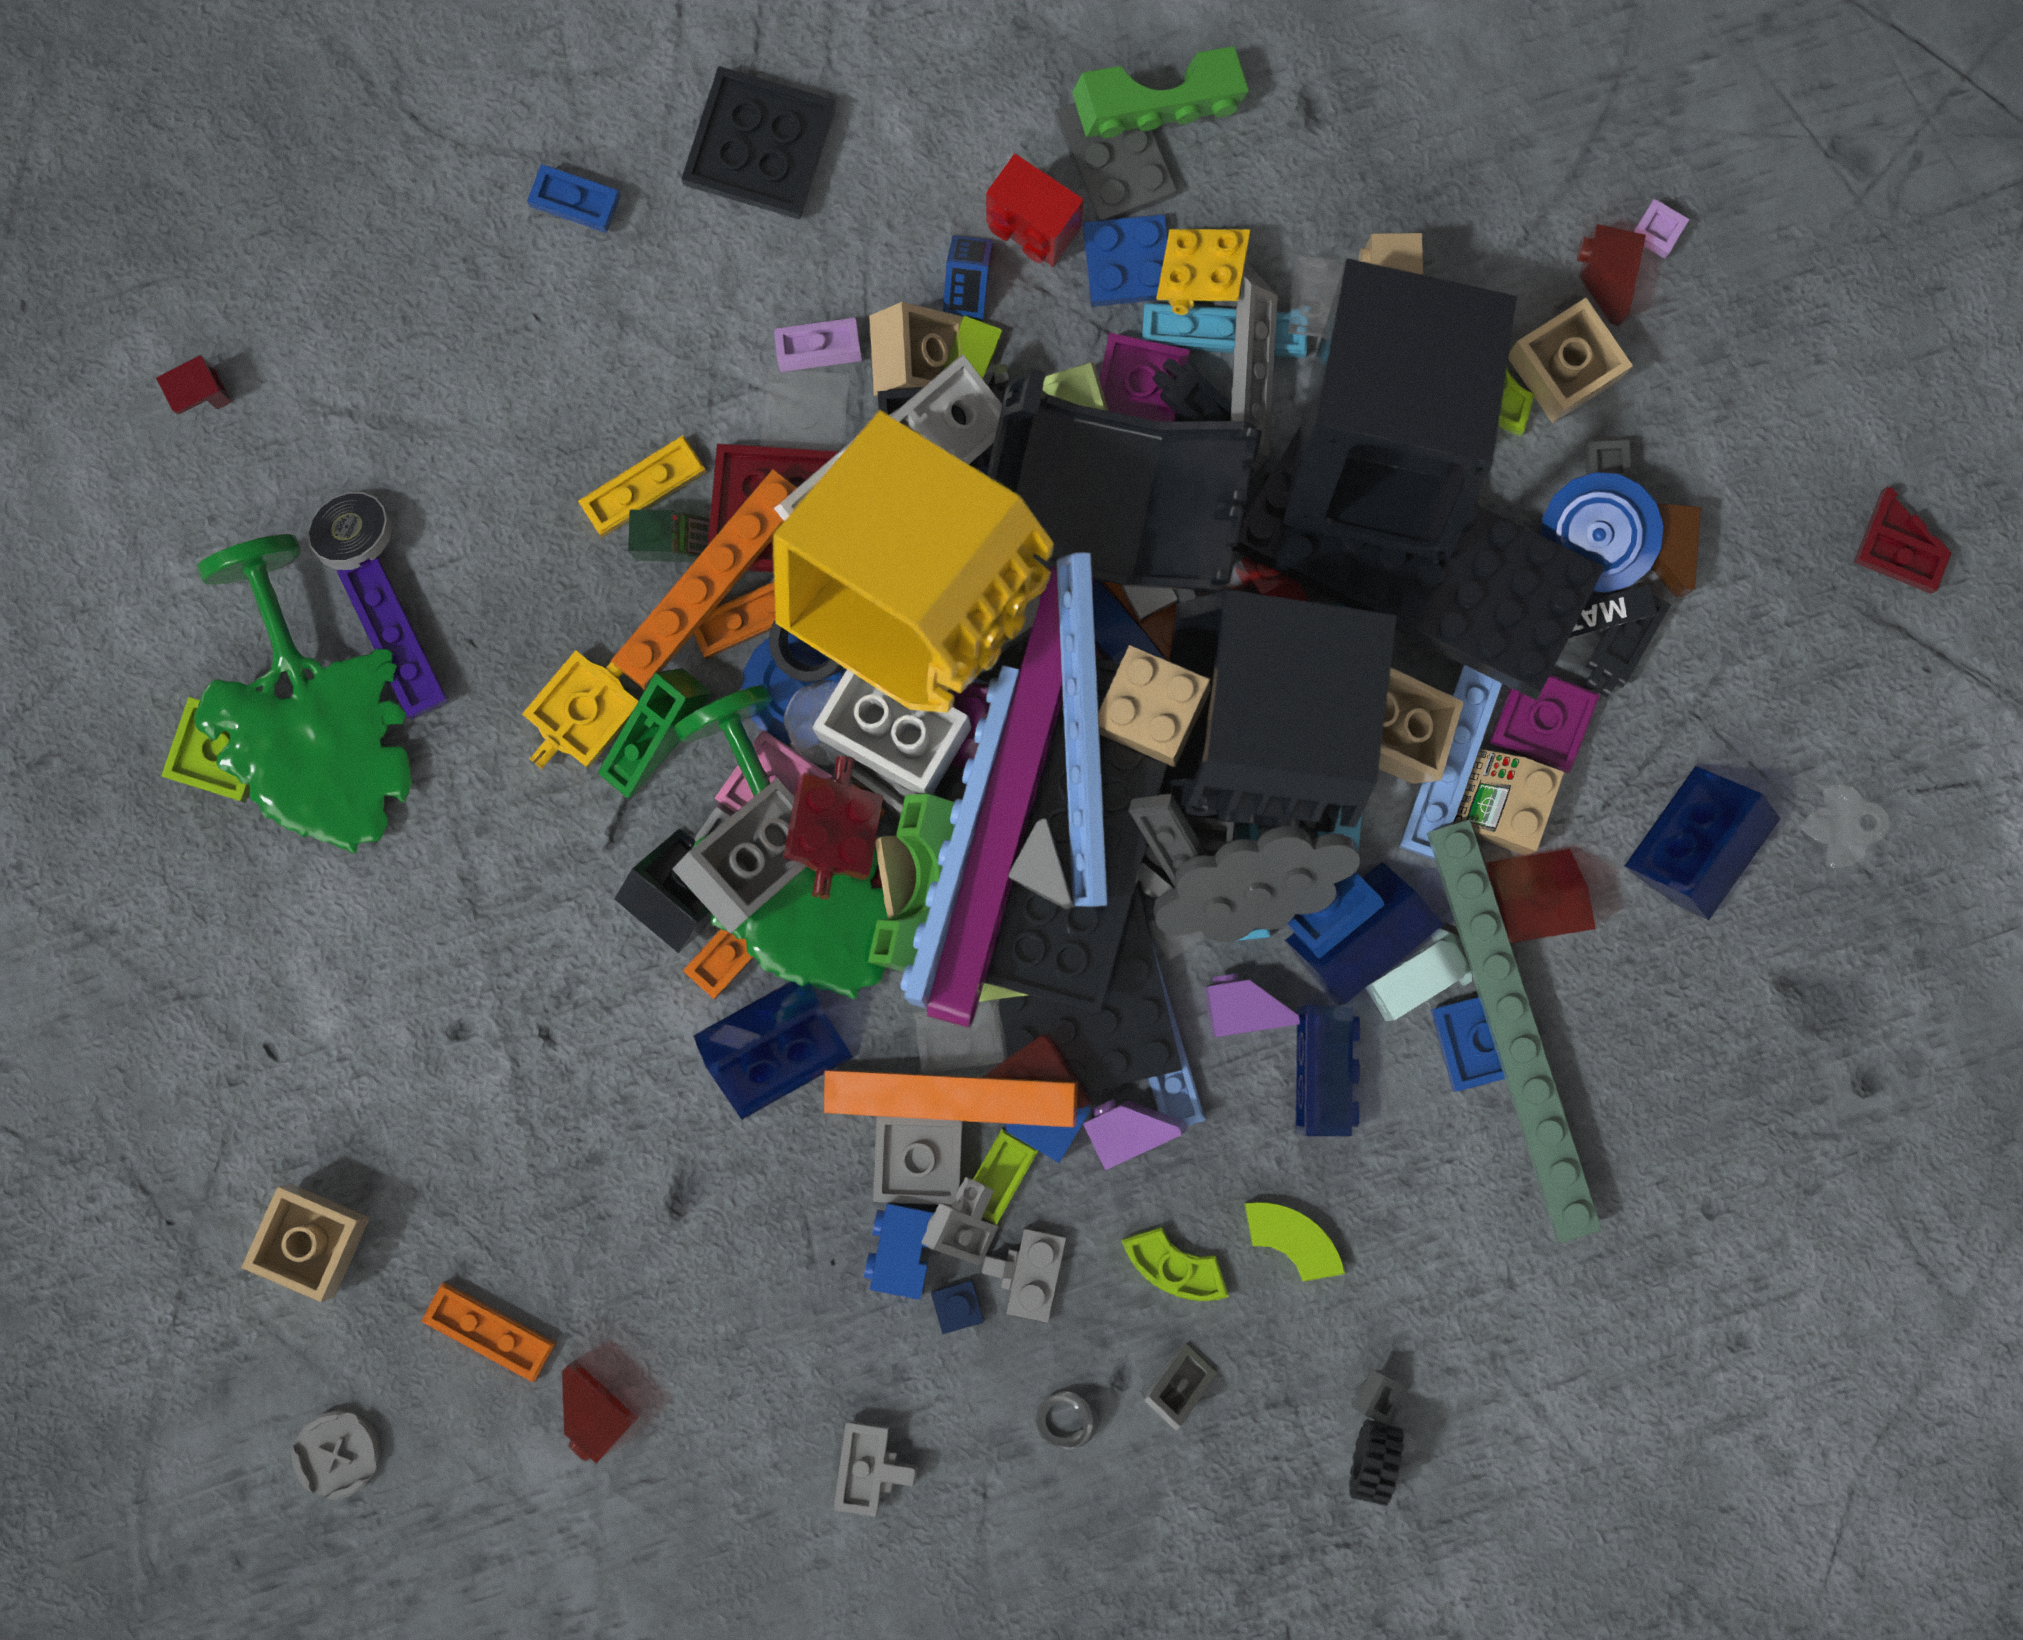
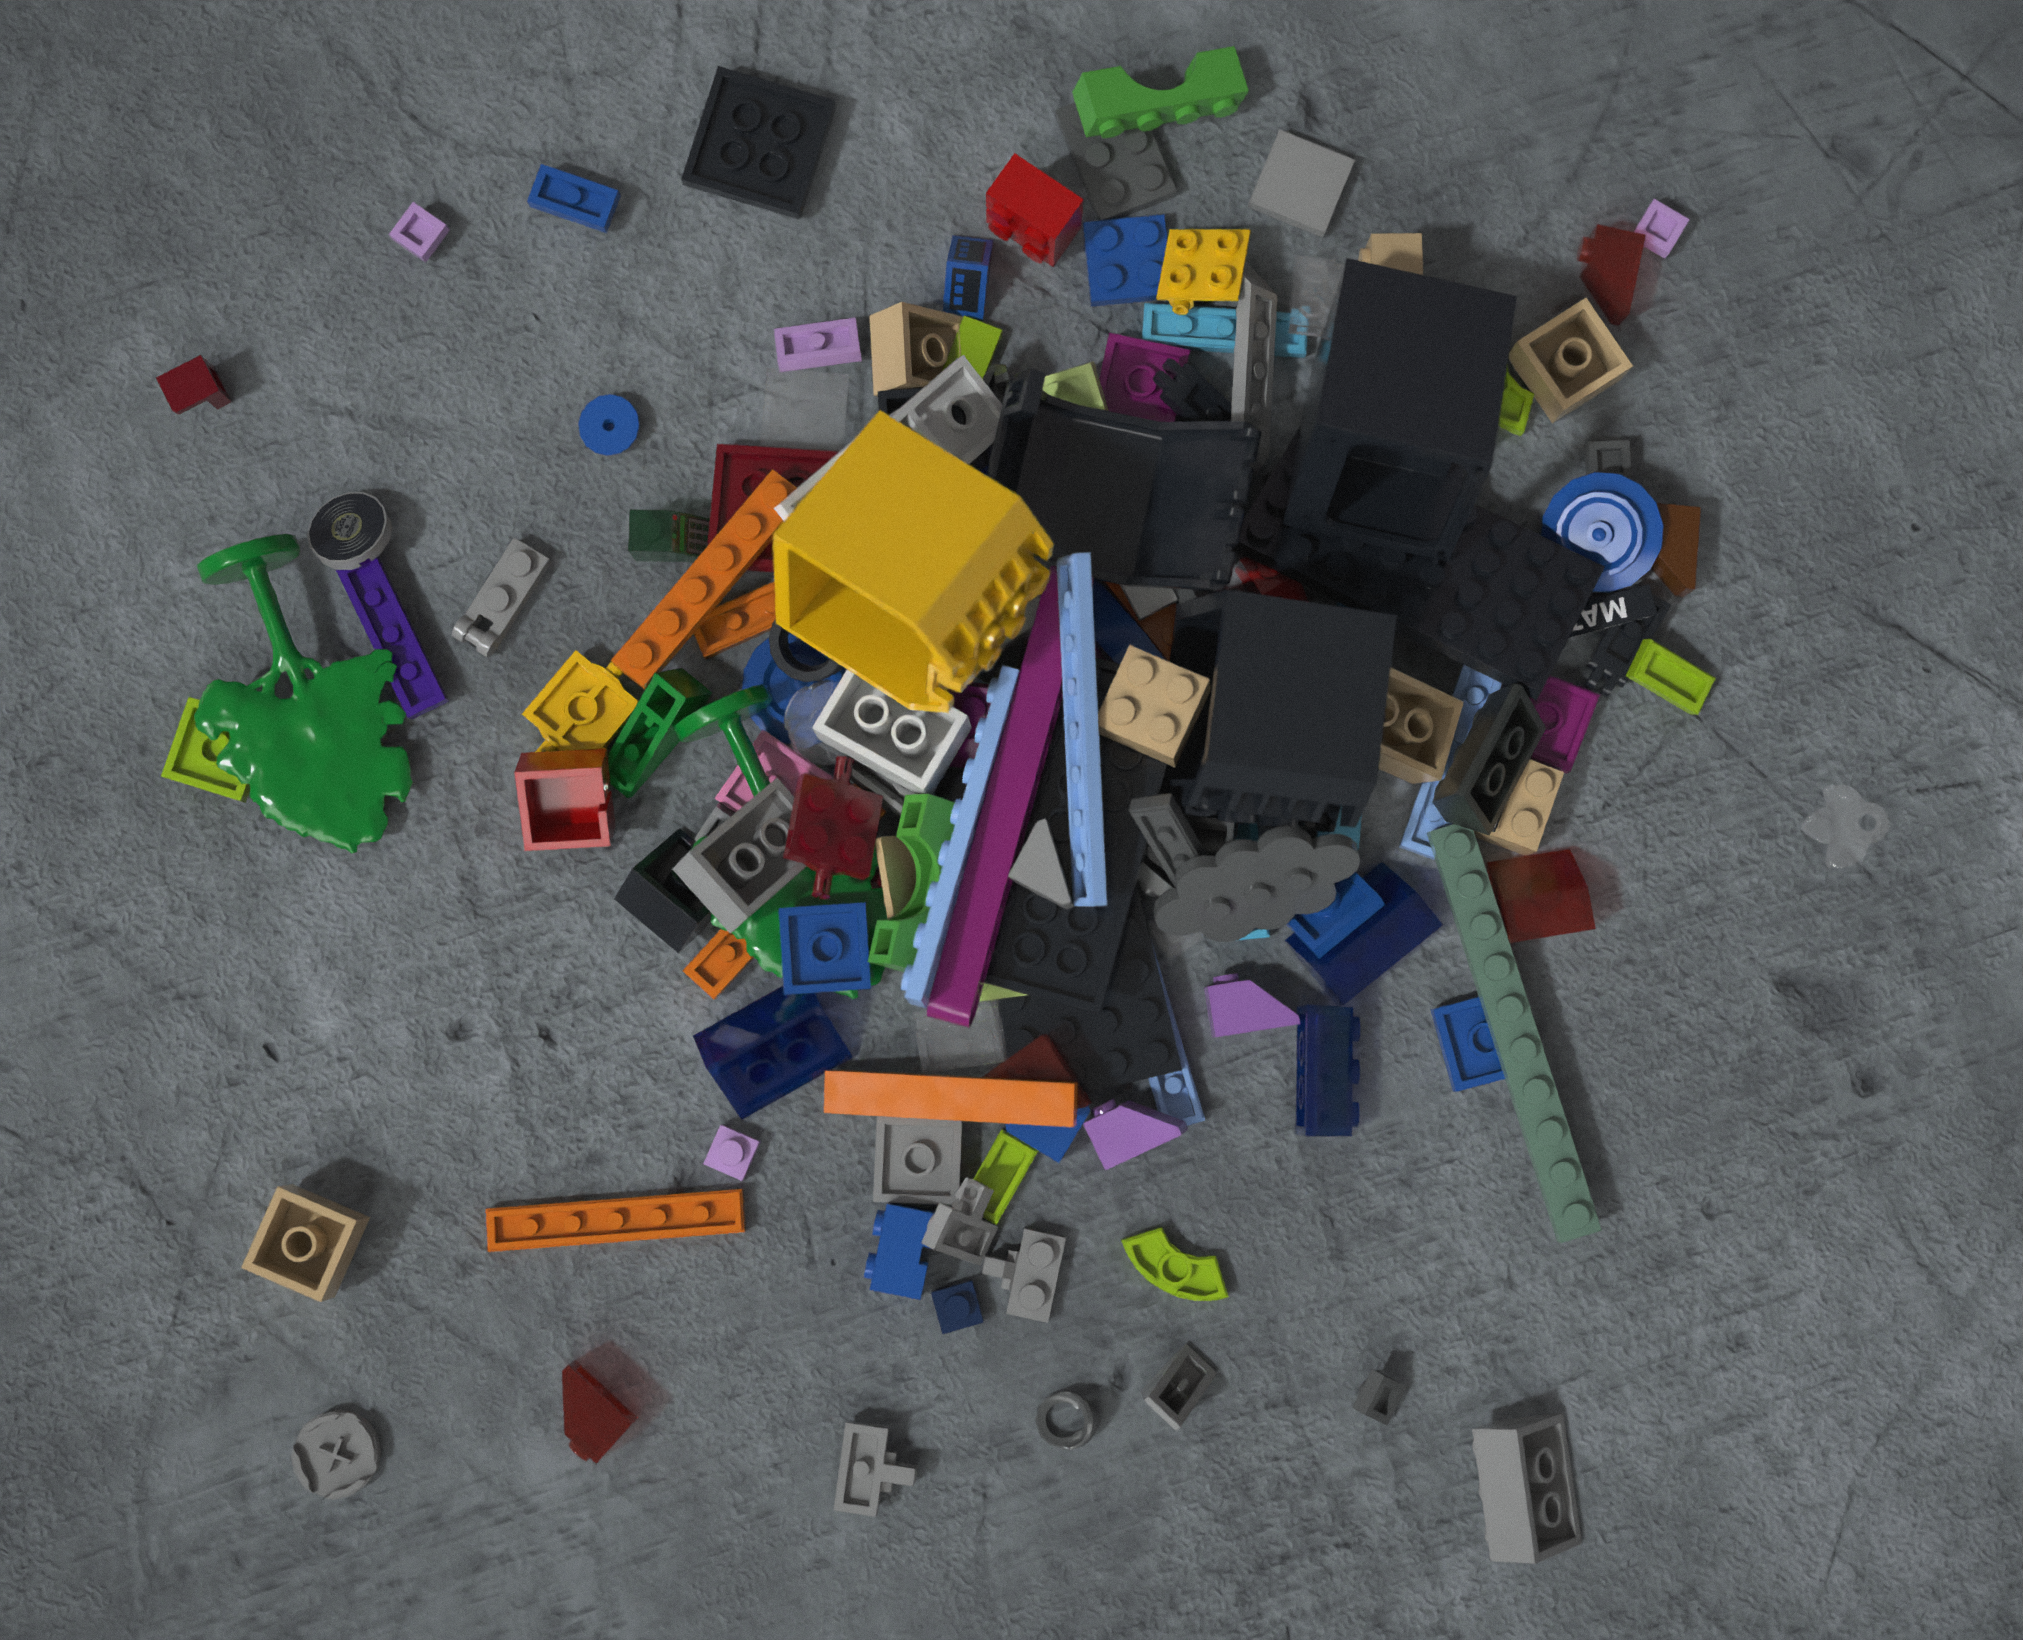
orange tile [421,1282,557,1383] -> none
yellow tile [578,435,707,538] -> none
lime tile [1244,1202,1345,1282] -> none
black tyre [1349,1419,1404,1506] -> none
light aqua piece [1364,928,1472,1021] -> none
clear blue slope [1624,765,1781,920] -> none
dark red wing [1854,486,1951,594] -> none
none -> lavender plate [389,202,450,263]
none -> light grey plate [451,538,552,658]
none -> orange tile [486,1189,746,1252]
none -> red piece [514,748,616,851]
none -> blue piece [578,394,640,456]
none -> lavender plate [703,1124,761,1181]
none -> blue plate [778,902,871,995]
none -> light grey tile [1248,129,1355,238]
none -> pearl dark grey slope [1432,683,1546,835]
none -> light grey slope [1472,1413,1582,1564]
none -> lime tile [1626,639,1716,715]

